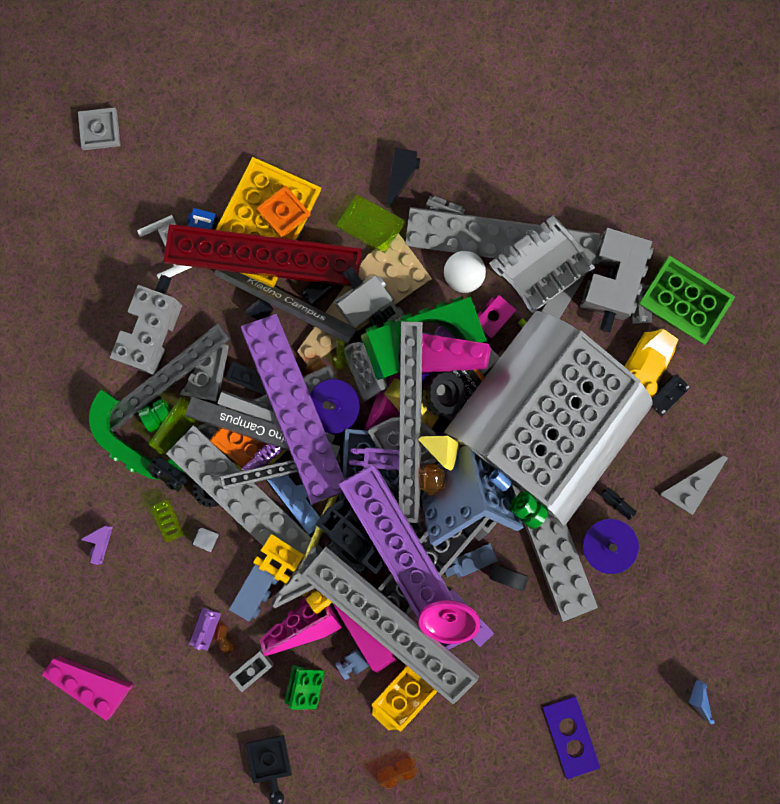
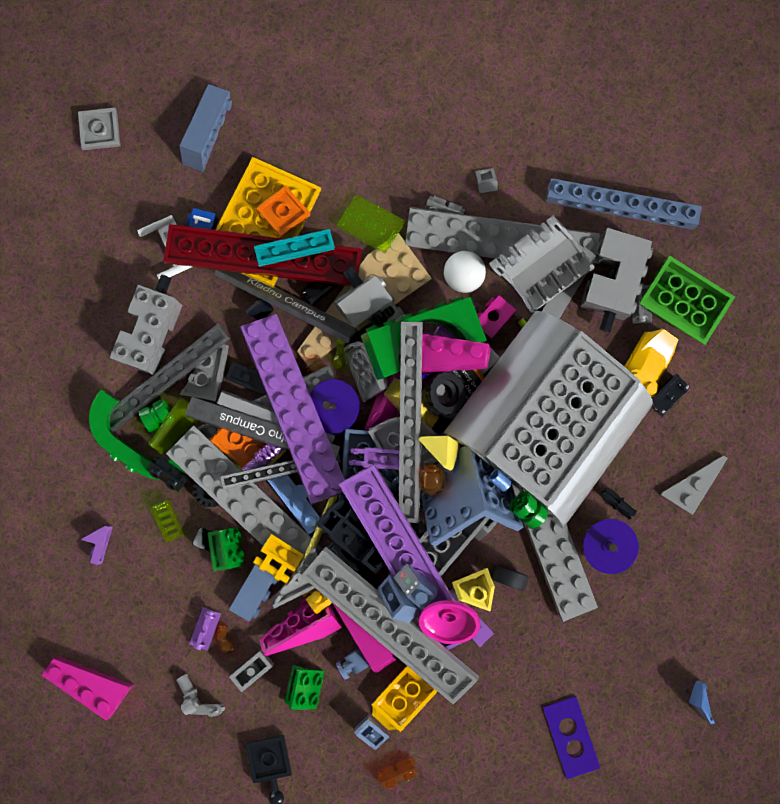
black slope [386,148,421,208] -> none
sand blue hinge [444,543,498,578] -> none
none -> light grey pin [176,674,225,717]
none -> sand blue wedge [180,84,232,172]
none -> green bracket [208,528,245,571]
none -> teal plate [254,229,335,267]
none -> sand blue slope [354,714,389,750]
none -> sand blue slope [377,575,421,623]
none -> slope [394,563,438,610]
none -> light yellow slope [452,568,495,611]
none -> light grey slope [475,168,498,193]
none -> sand blue brick [545,178,702,230]

